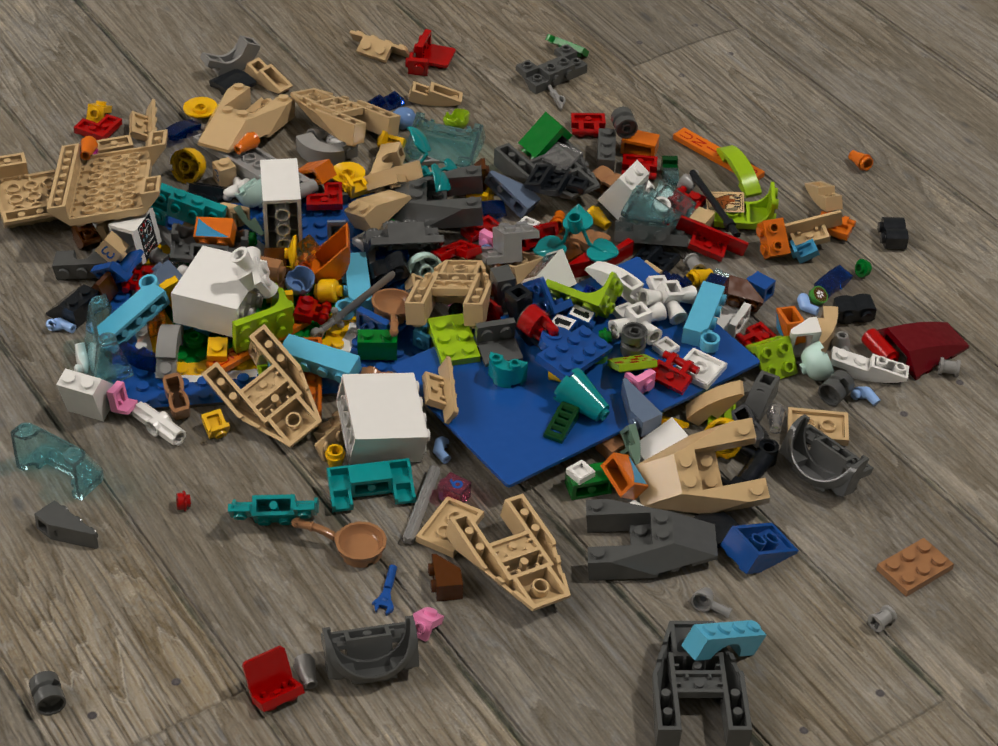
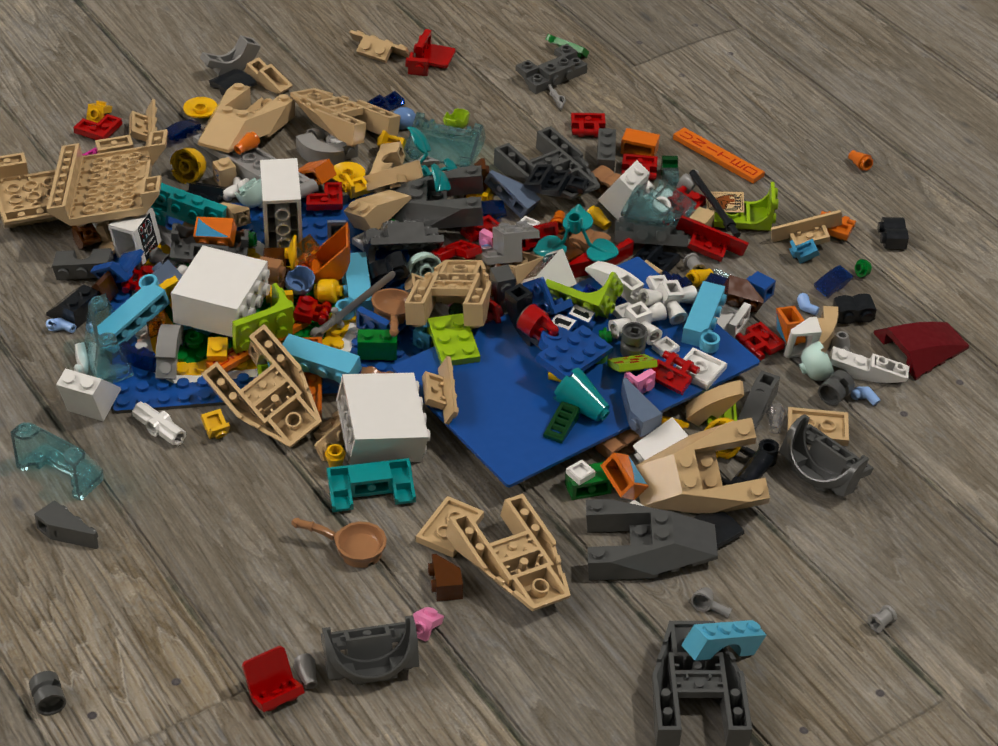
orange cone [80,136,98,160] -> none
tan brick [95,231,130,262] -> none
bright pink bracket [106,381,138,415] -> none
medium nougat brick [163,372,191,420] -> none
red plate [176,491,191,512] -> none
teal bracket [228,494,319,526] -> none
white brick [230,246,278,299] -> none
sand green slope [234,205,264,237] -> none
blue piece [372,565,397,616] -> none
light grey axle [403,465,440,545] -> none
tan slope [407,81,463,107] -> none
light blue arm [433,436,451,464] -> none
clear pink brick [437,472,471,503] -> none
dark grey bracket [475,317,523,367] -> none
teal cylinder [488,352,528,388] -> none
green panel [518,112,573,159] -> none
clear piece [542,142,583,170] -> none
dark grey wheel [611,106,638,139] -> none
sand green slope [620,423,641,465] -> none
lime slope [716,145,762,198] -> none
blue slope [720,523,799,574] -> none
black brick [732,403,770,449] -> none
lime bracket [745,335,798,379] -> none
orange brick [756,217,791,260] -> none
tan slope [805,181,843,212] -> none
tile [809,286,828,306] -> none
red brick [861,328,899,362] -> none
medium nougat plate [876,538,954,597] -> none
light grey bush [938,357,961,377] -> none

